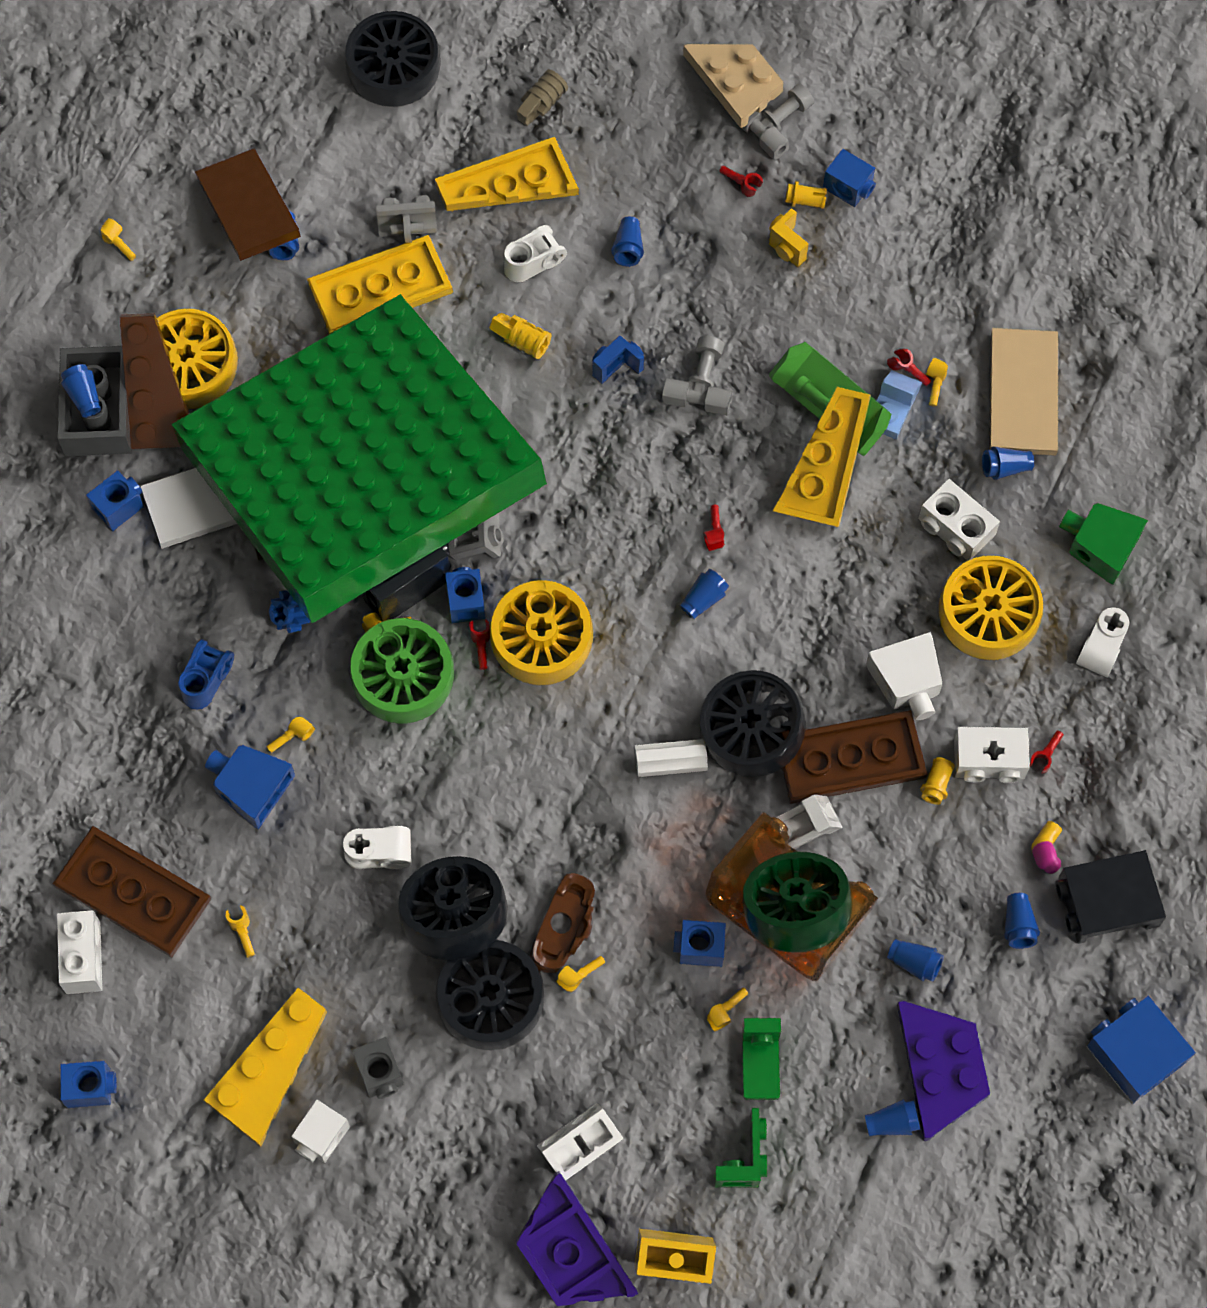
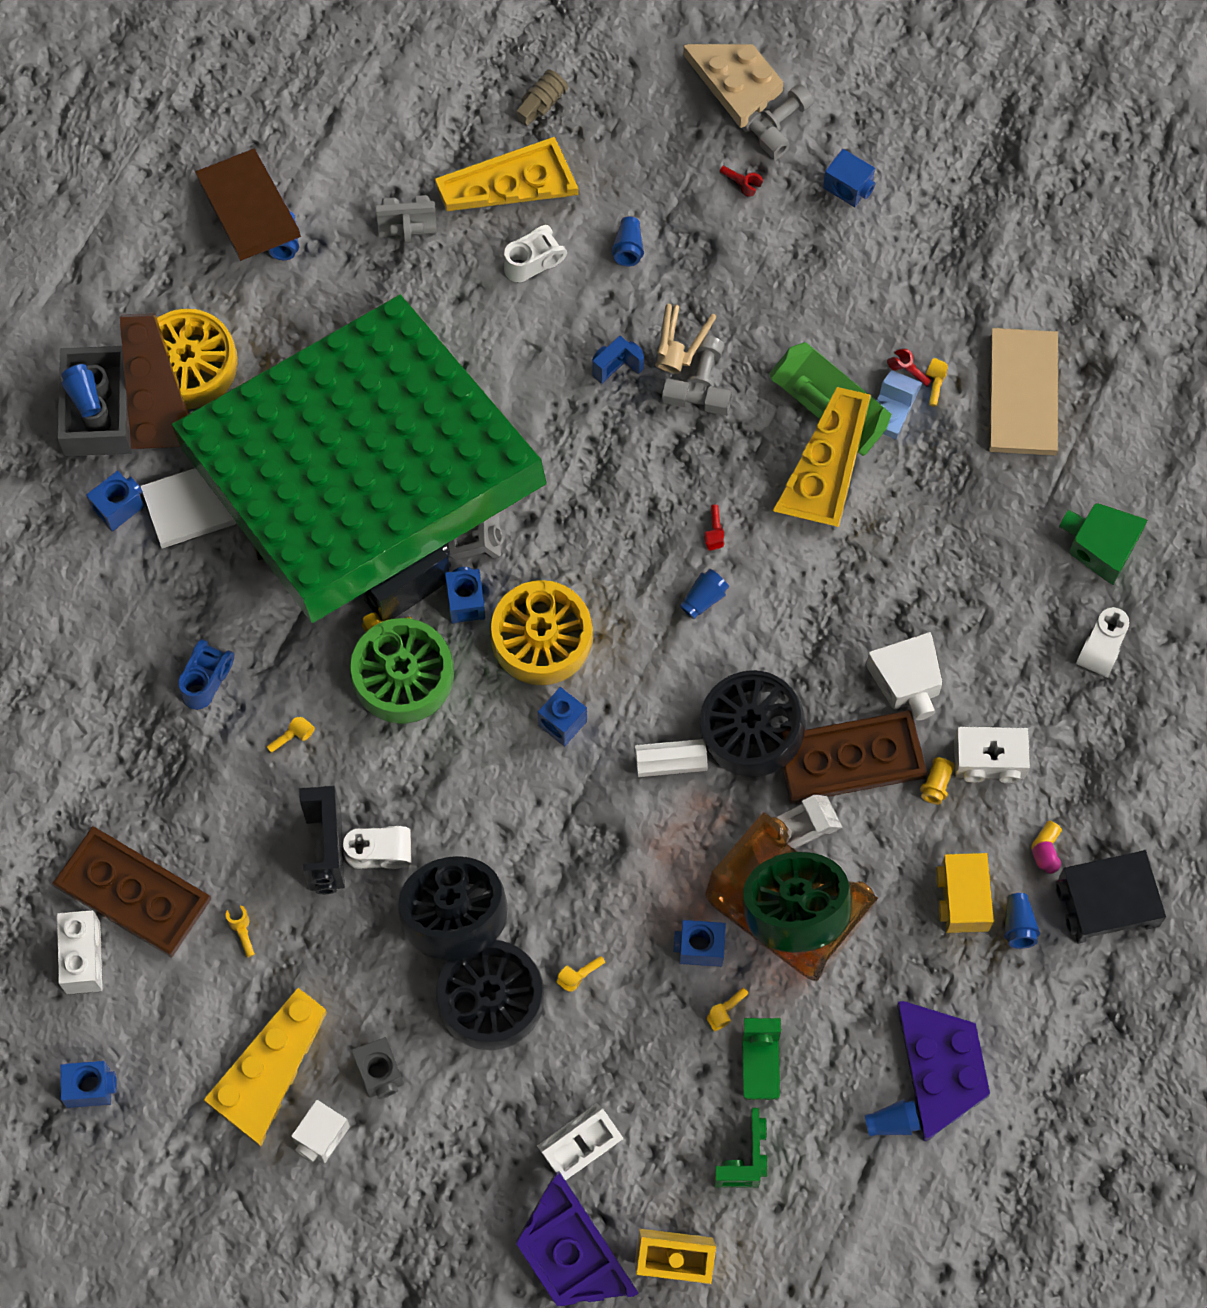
yellow hand [101,218,136,261] -> none
blue torso [205,745,295,830] -> none
blue gear [269,590,310,633] -> none
yellow tile [307,235,453,334] -> none
black piece [345,11,441,107] -> none
red hand [469,619,490,670] -> none
yellow hinge [489,313,552,359] -> none
reddish brown piece [530,873,595,973] -> none
yellow bracket [769,208,809,267] -> none
yellow pin [785,181,827,209] -> none
blue cone [887,939,944,982] -> none
white brick [919,479,1000,561] -> none
yellow piece [939,555,1043,660] -> none
blue cone [982,446,1034,480] -> none
red hand [1030,730,1064,774] -> none
blue piece [1086,995,1196,1104] -> none
none -> black panel [299,786,345,895]
none -> blue brick [538,687,587,747]
none -> tan plant [655,303,716,374]
none -> yellow brick [936,853,994,933]

